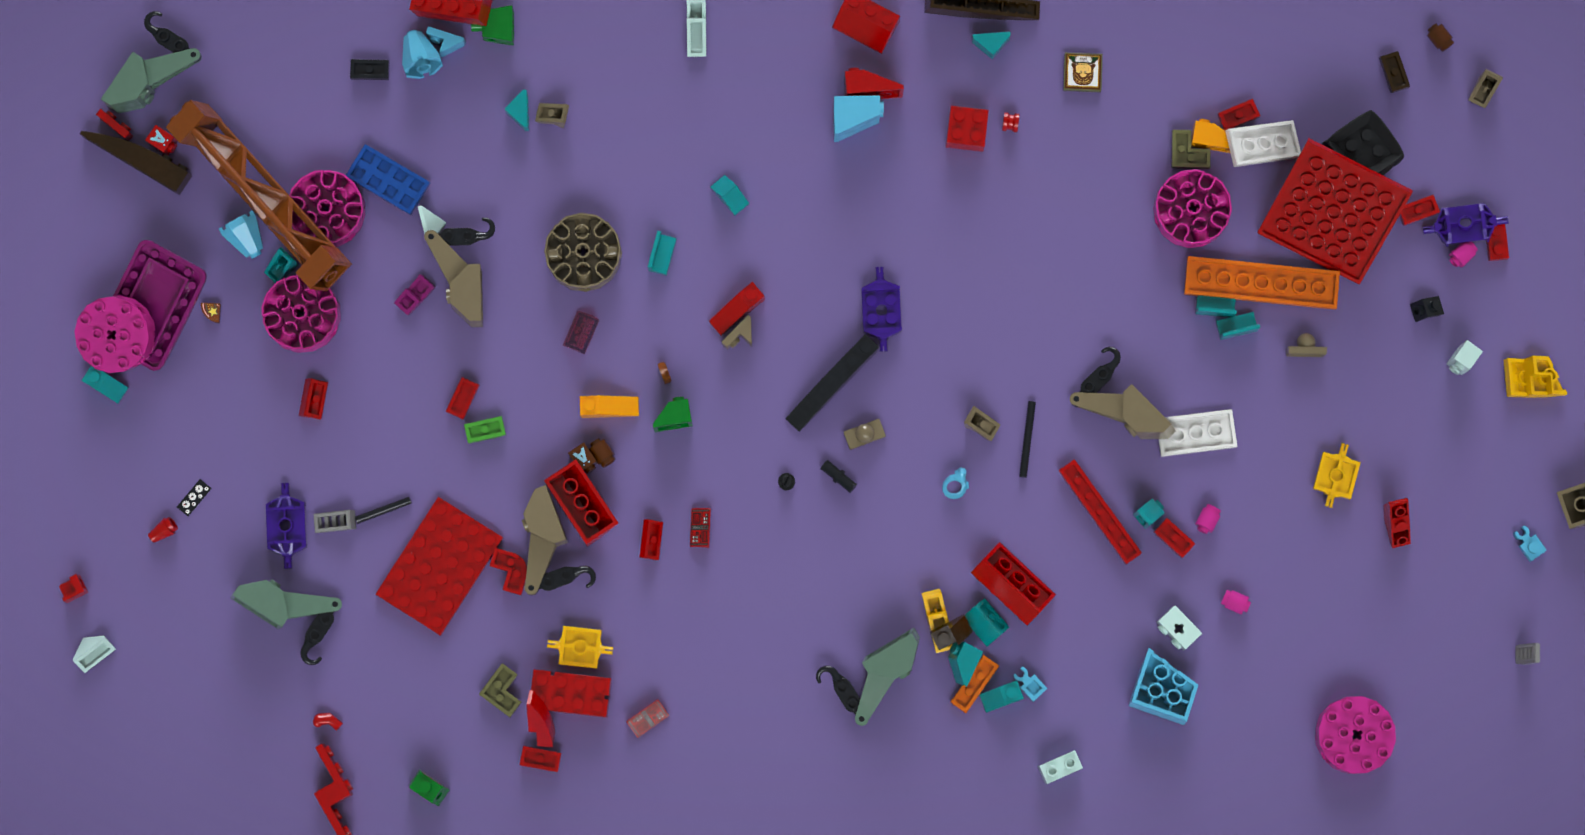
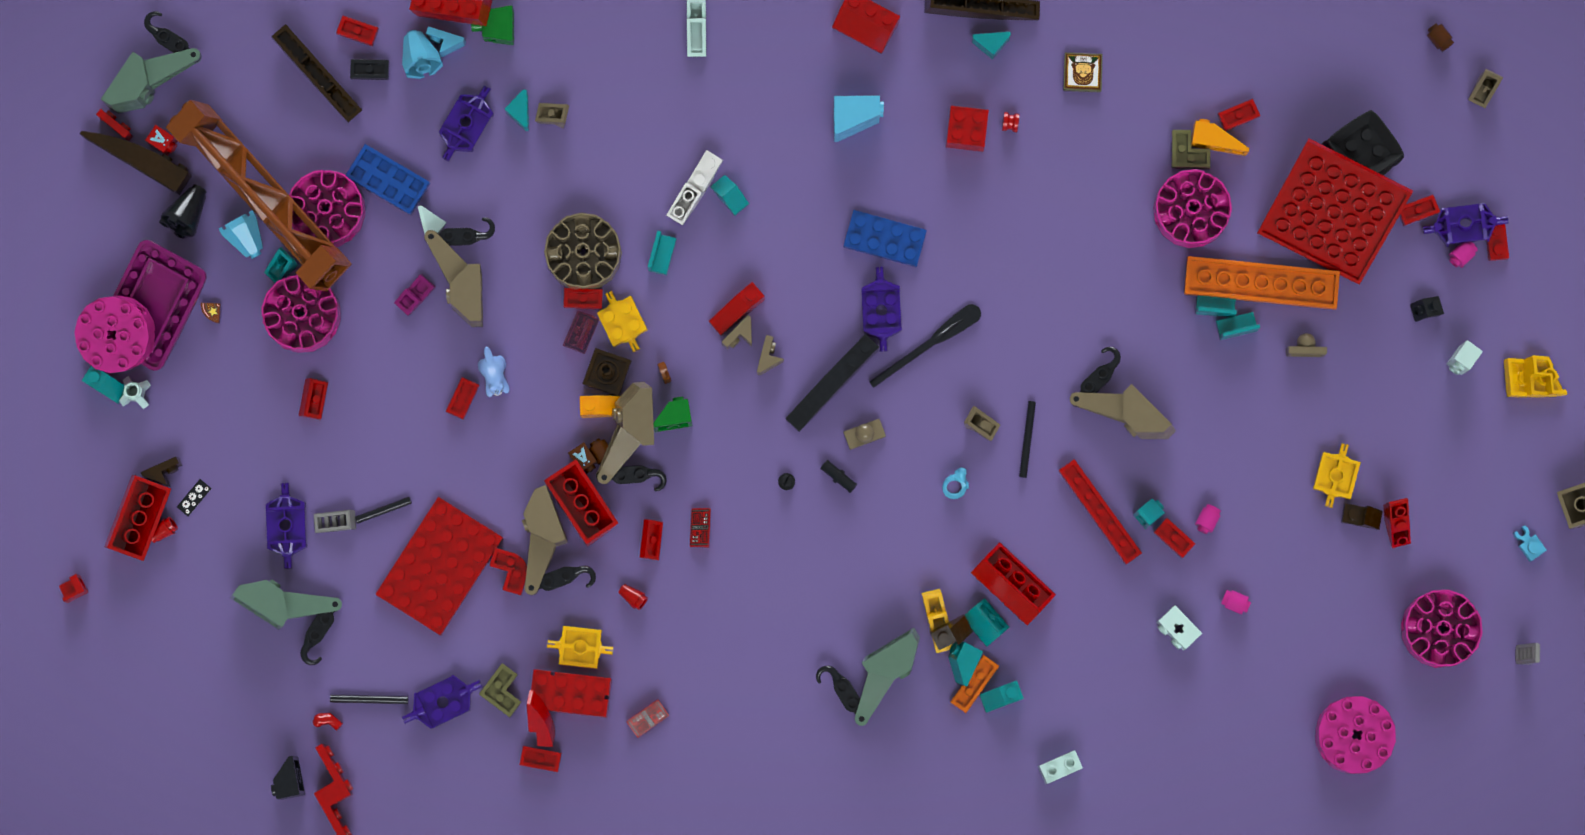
light aqua slope [73,636,116,673] -> none
green torso [408,769,450,806] -> none
bright green plate [464,416,506,444] -> none
red slope [844,67,904,99] -> none
medium azure plate [1013,667,1048,702] -> none
medium azure wedge [1128,648,1198,725] -> none
white tile [1158,409,1237,457] -> none
white tile [1225,120,1301,167] -> none
dark brown plate [1379,51,1410,93] -> none
none -> red slope [104,475,171,561]
none -> light aqua rock [119,376,151,409]
none -> dark brown slope [140,457,183,487]
none -> black cone [159,184,207,239]
none -> dark brown slope [271,24,362,123]
none -> black slope [271,756,305,800]
none -> black bar [330,695,409,704]
none -> red plate [336,16,379,47]
none -> dark purple plate [402,675,483,729]
none -> dark purple plate [439,86,494,162]
none -> light blue animal [478,347,510,397]
none -> red plate [563,288,603,309]
none -> dark brown plate [582,348,632,396]
none -> dark tan slope [596,382,667,491]
none -> yellow plate [597,291,648,352]
none -> red cone [618,584,648,610]
none -> white slope [667,150,723,225]
none -> dark tan slope [757,335,784,375]
none -> blue plate [843,210,927,267]
none -> black piece [869,304,981,388]
none -> dark brown slope [1341,503,1383,530]
none -> dark pink brick [1401,590,1483,668]

